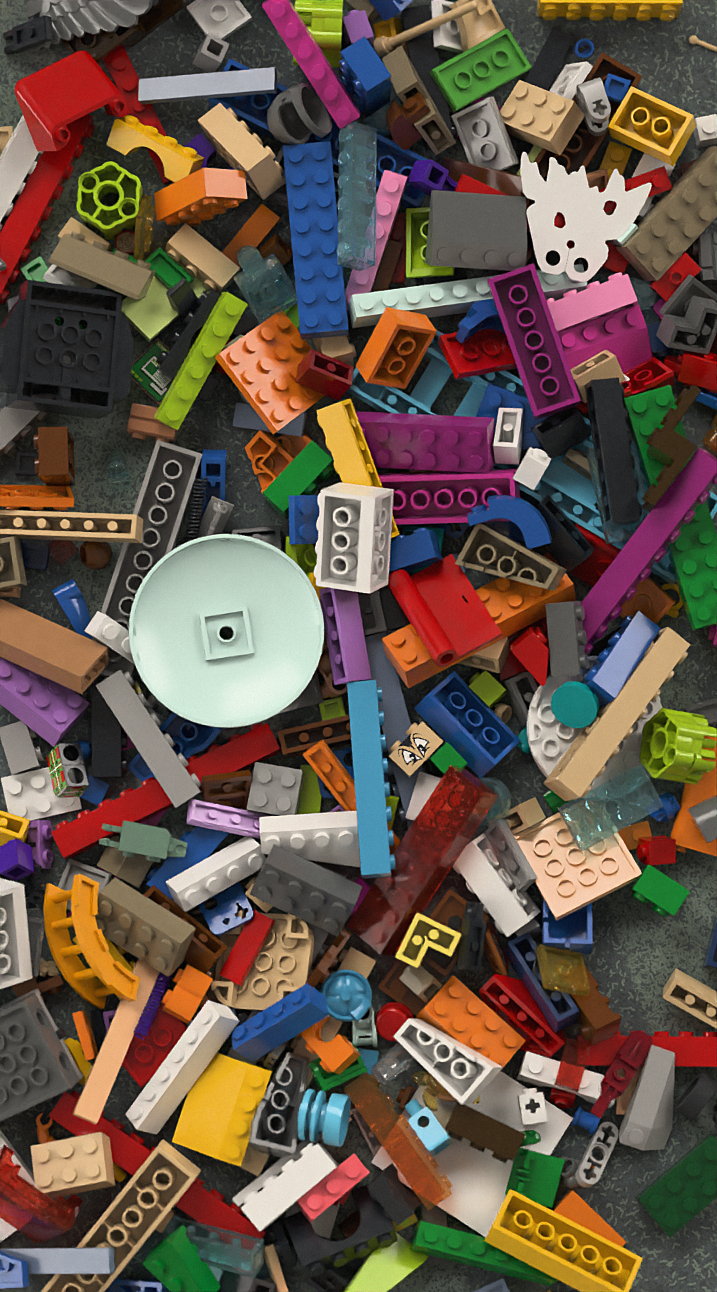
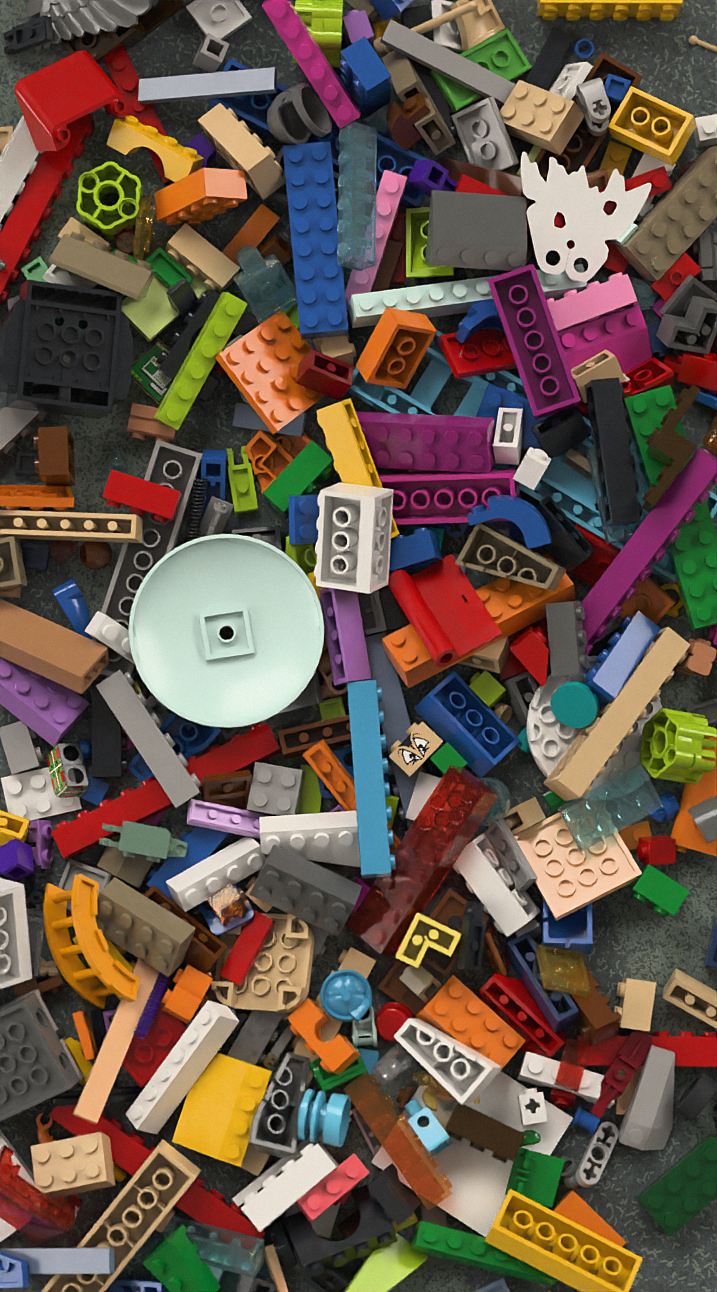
blue brick [231,983,329,1062] -> none
reddish brown wing [305,928,351,988] -> none
none -> black axle [51,1086,145,1106]
none -> red brick [102,469,182,524]
none -> clear orange brick [207,883,248,927]
none -> lime hinge [226,446,259,515]
none -> light grey tile [380,20,516,106]
none -> tan brick [613,978,656,1032]
none -> nougat brick [673,638,717,676]

